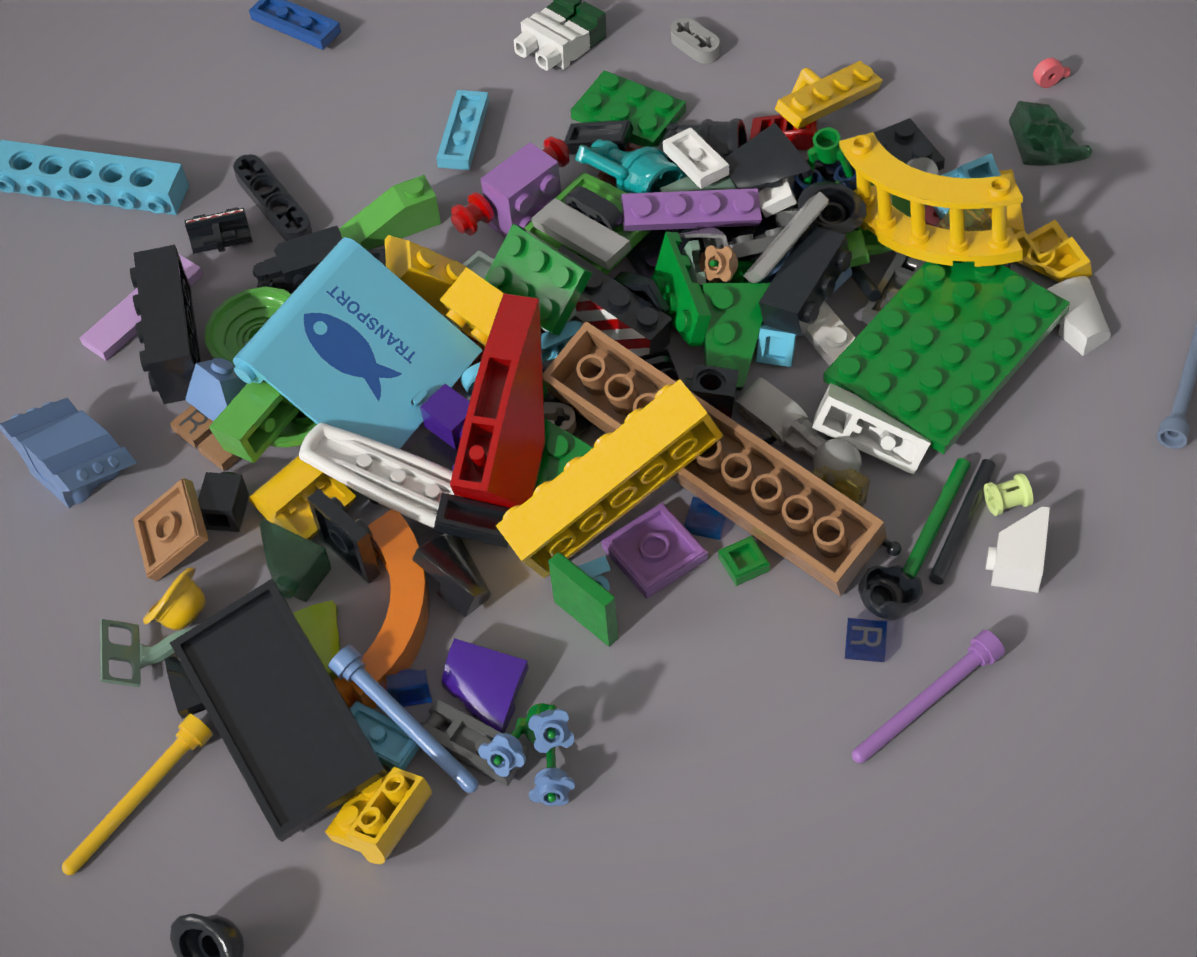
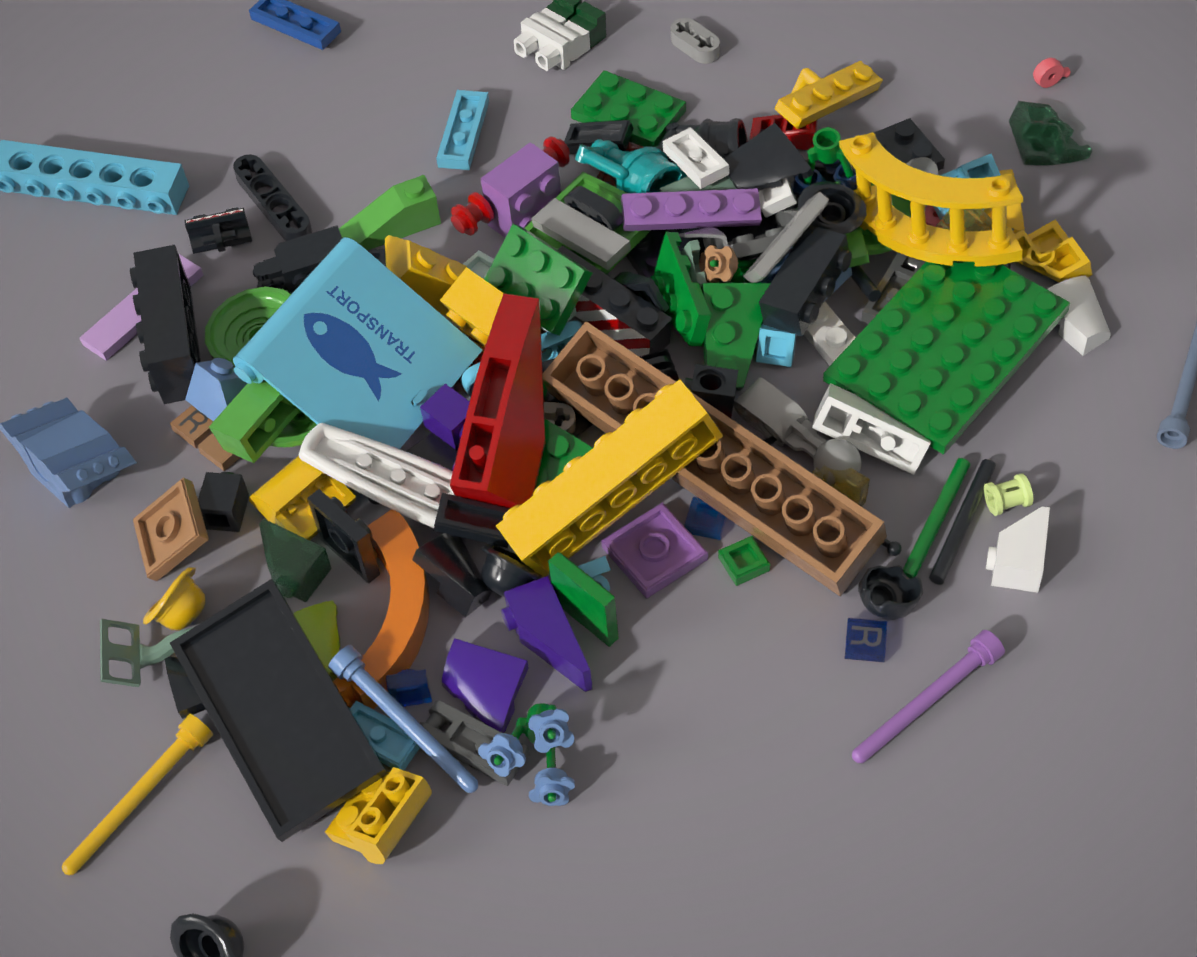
none -> black hat [481,544,543,597]
none -> dark purple slope [501,576,593,692]

